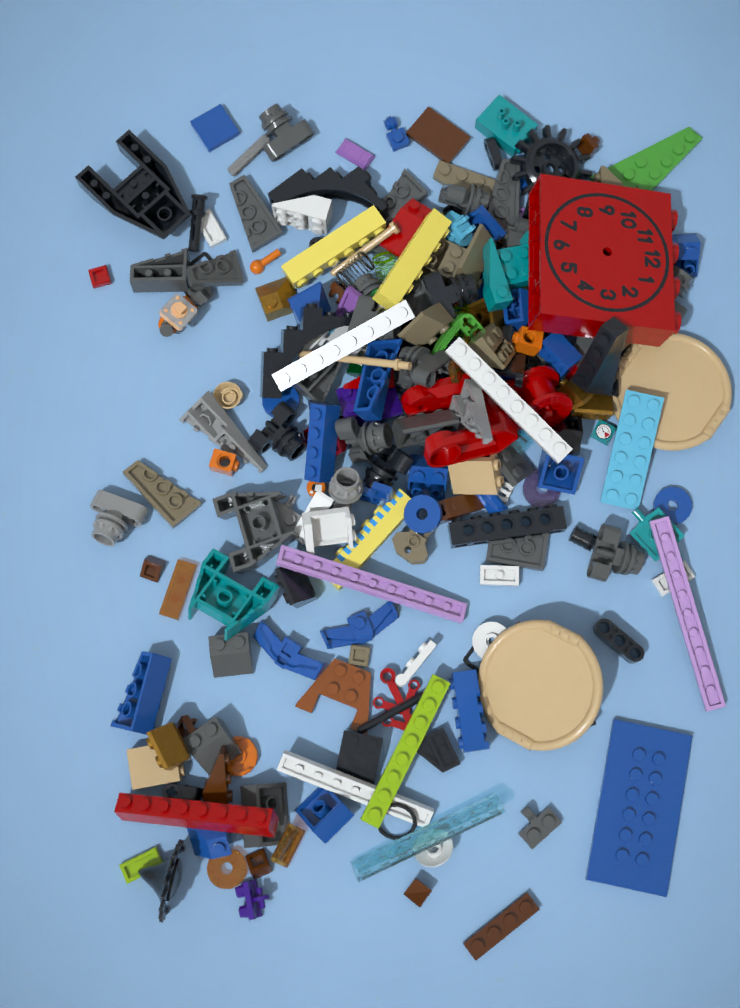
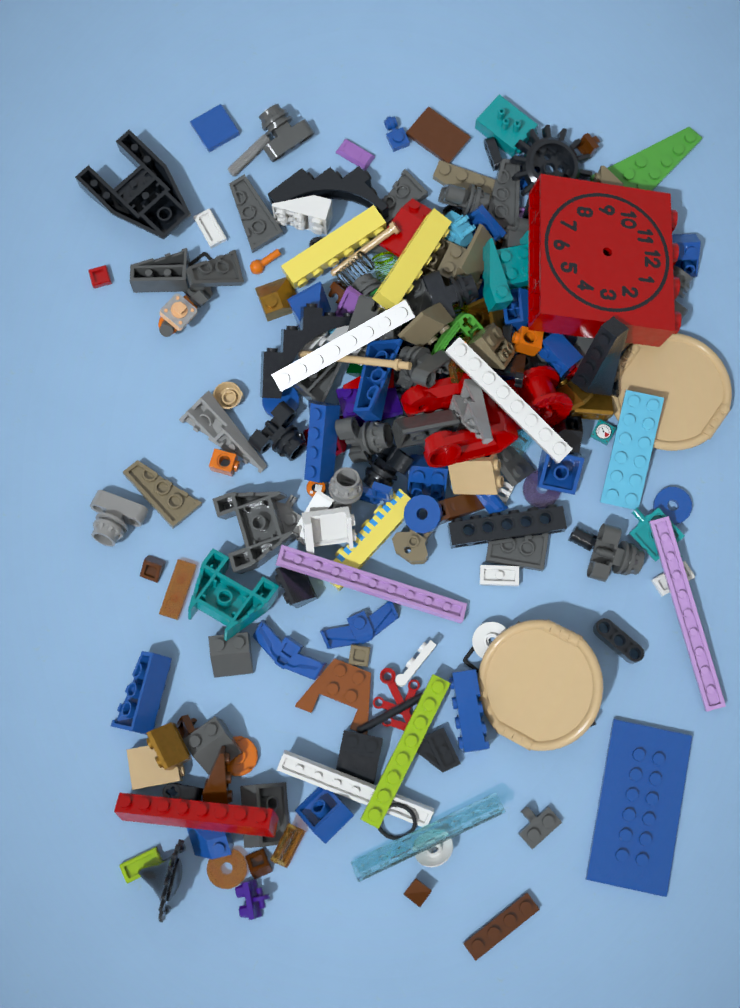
black pin [187,194,208,252] -> none

